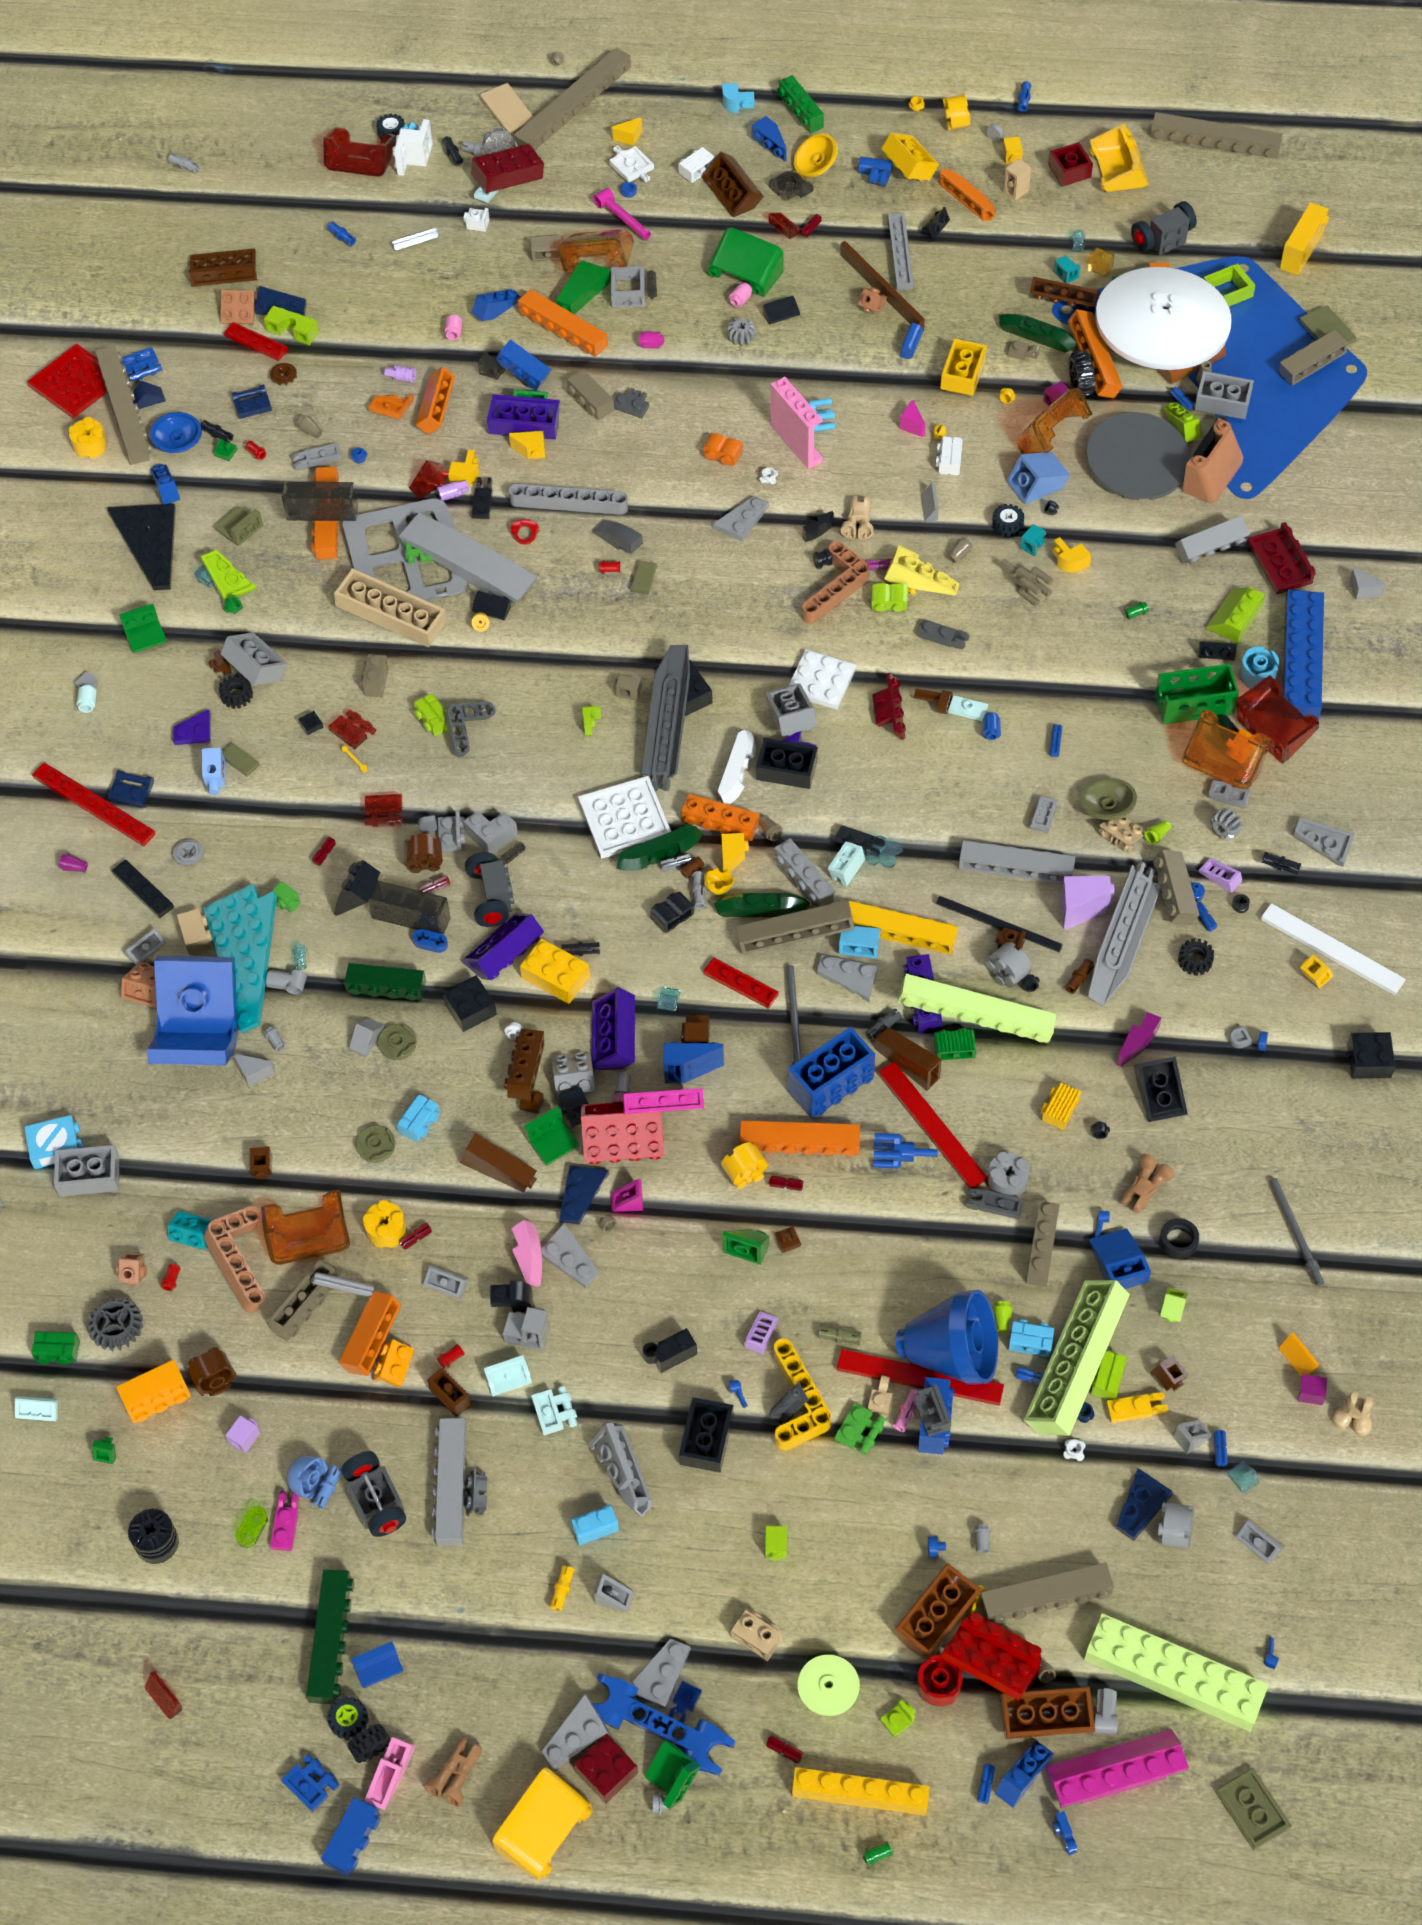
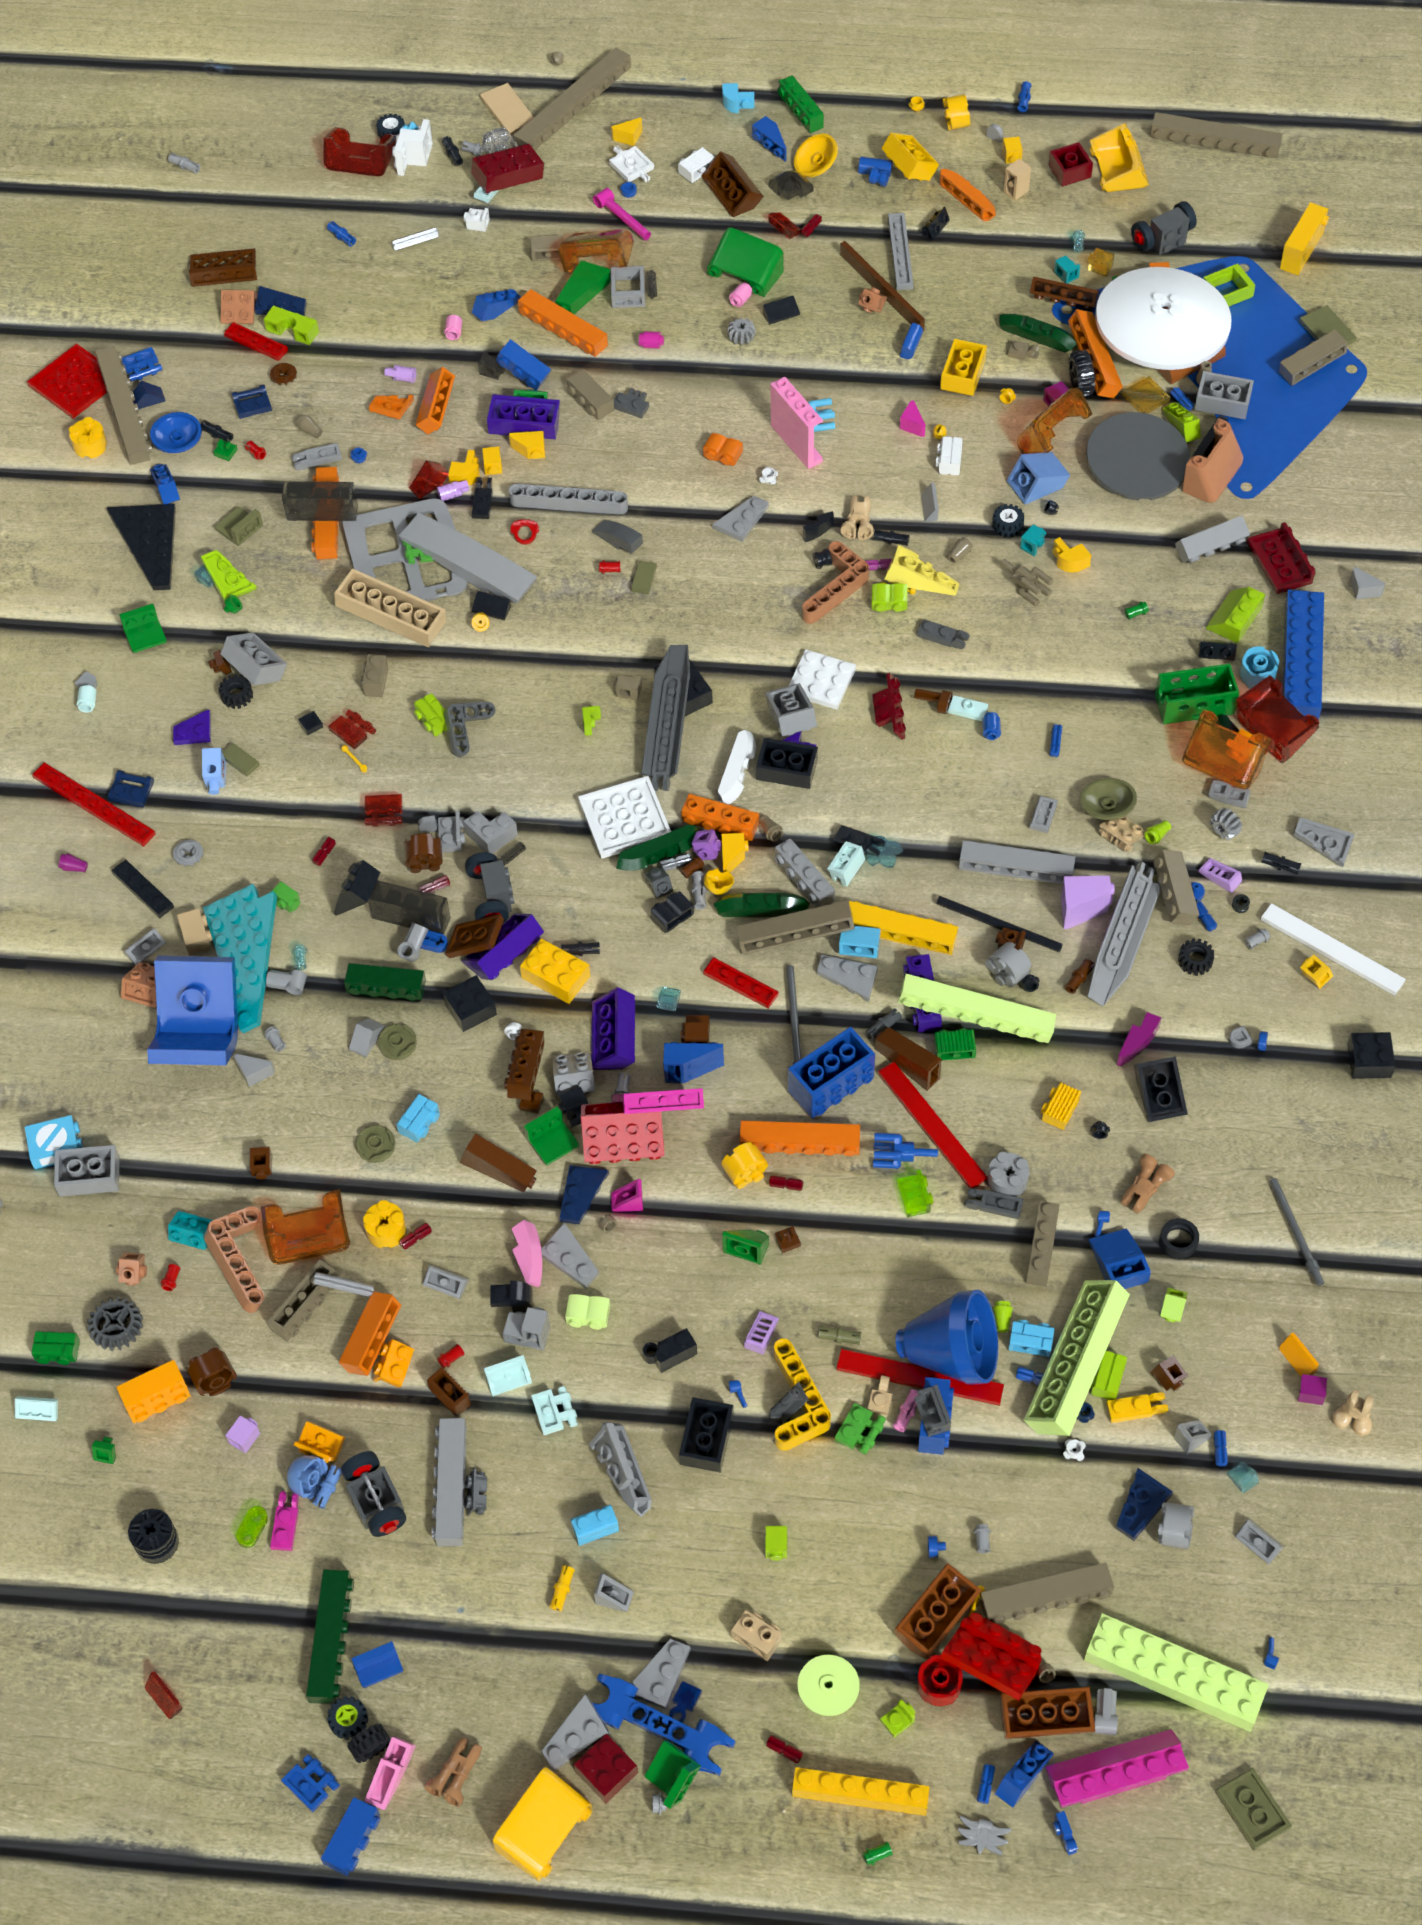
none -> light orange bracket [294,1421,346,1463]
none -> light grey piece [398,922,429,962]
none -> reddish brown plate [445,914,504,958]
none -> yellow brick [482,446,502,475]
none -> yellowish green brick [565,1294,611,1330]
none -> dark grey bracket [644,867,673,898]
none -> medium lavender brick [692,830,721,860]
none -> black pin [873,529,910,546]
none -> clear neon green bracket [896,1169,933,1218]
none -> light grey piece [958,1816,1011,1855]
none -> clear yellow tile [1122,376,1170,413]
none -> light grey pin [1244,928,1270,950]

